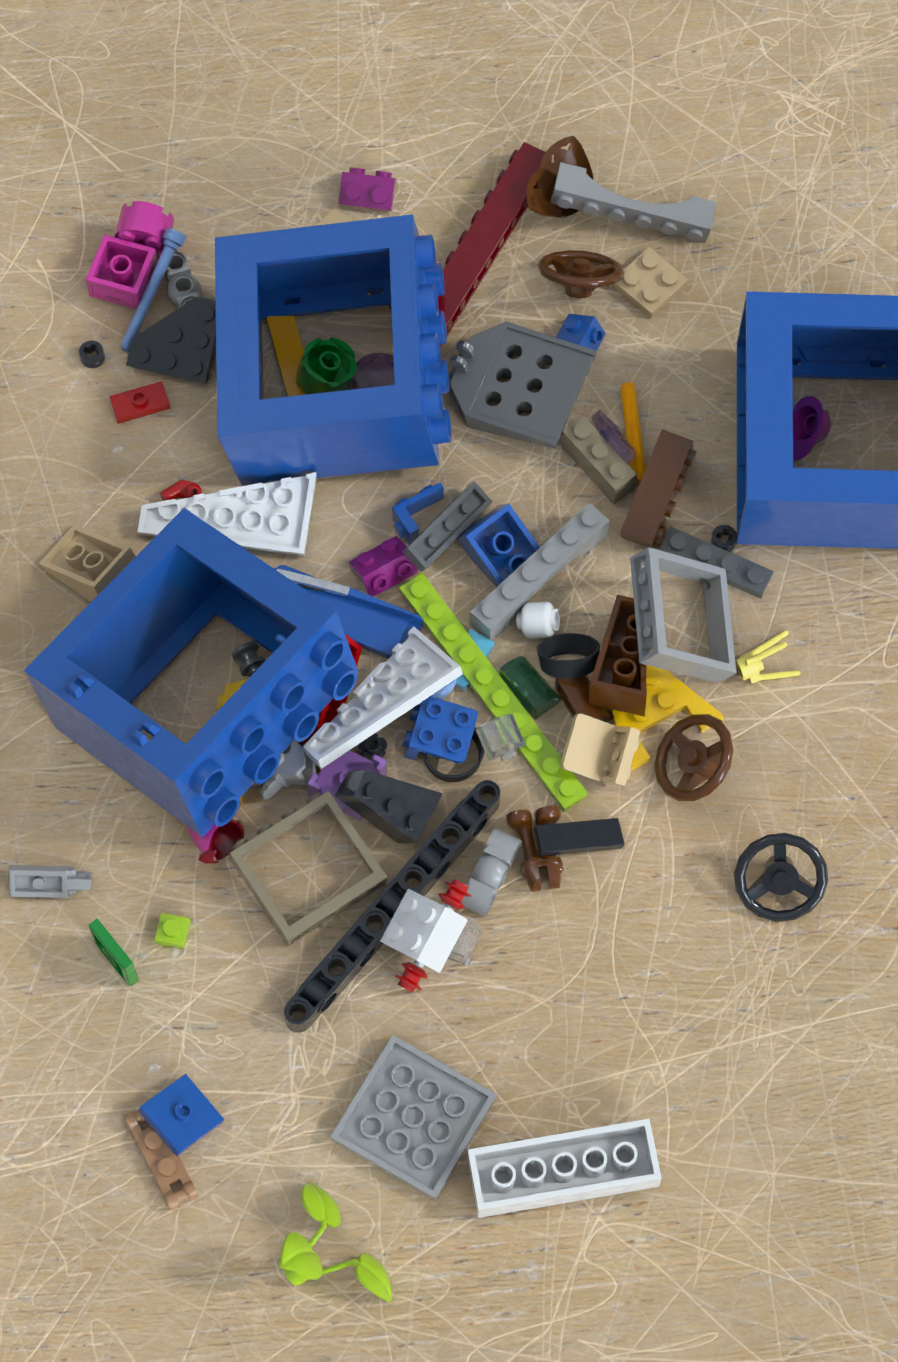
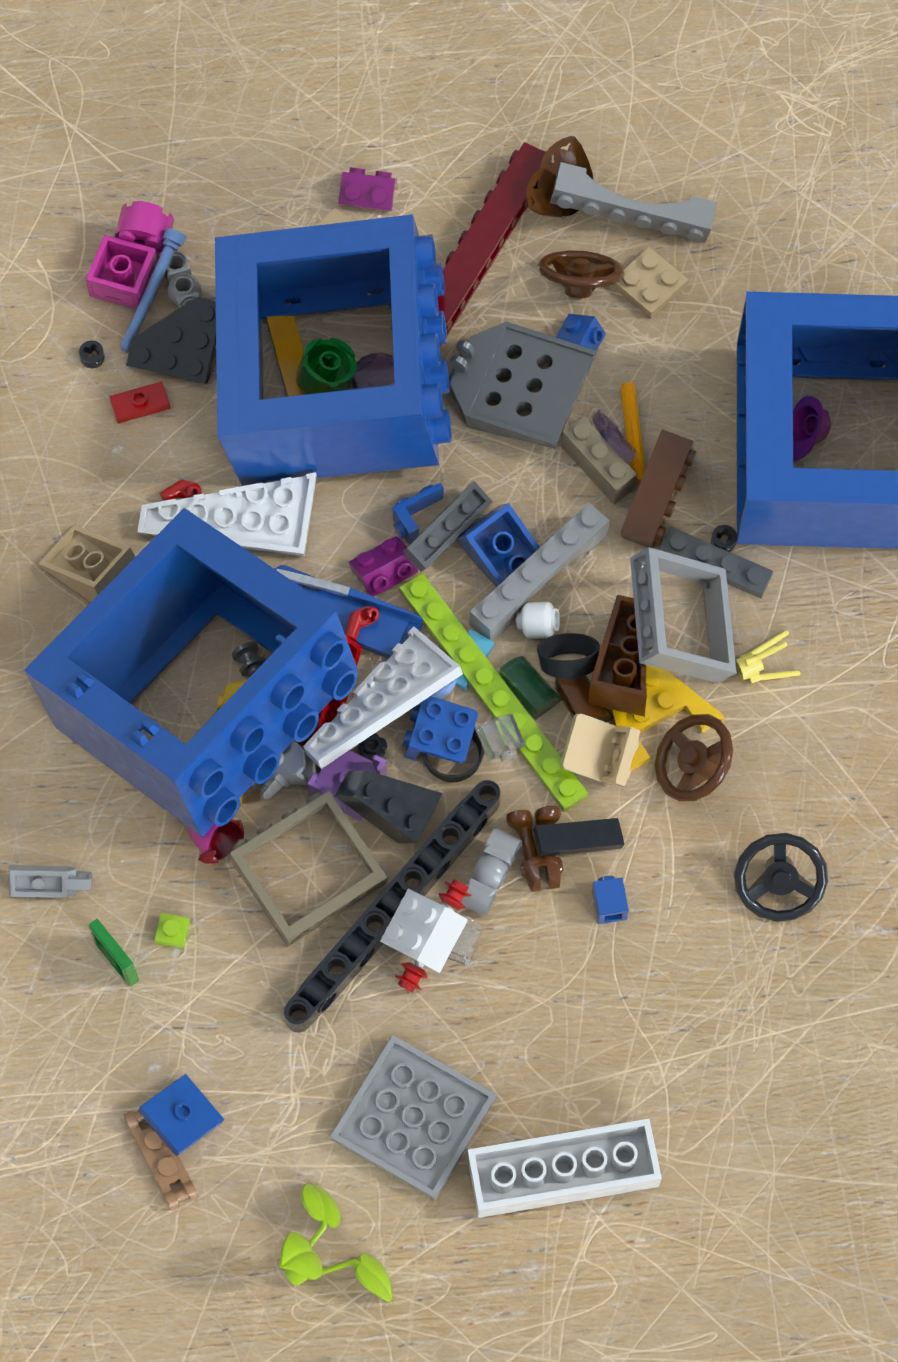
none -> red arm [344,606,380,642]
none -> blue brick [592,876,629,924]

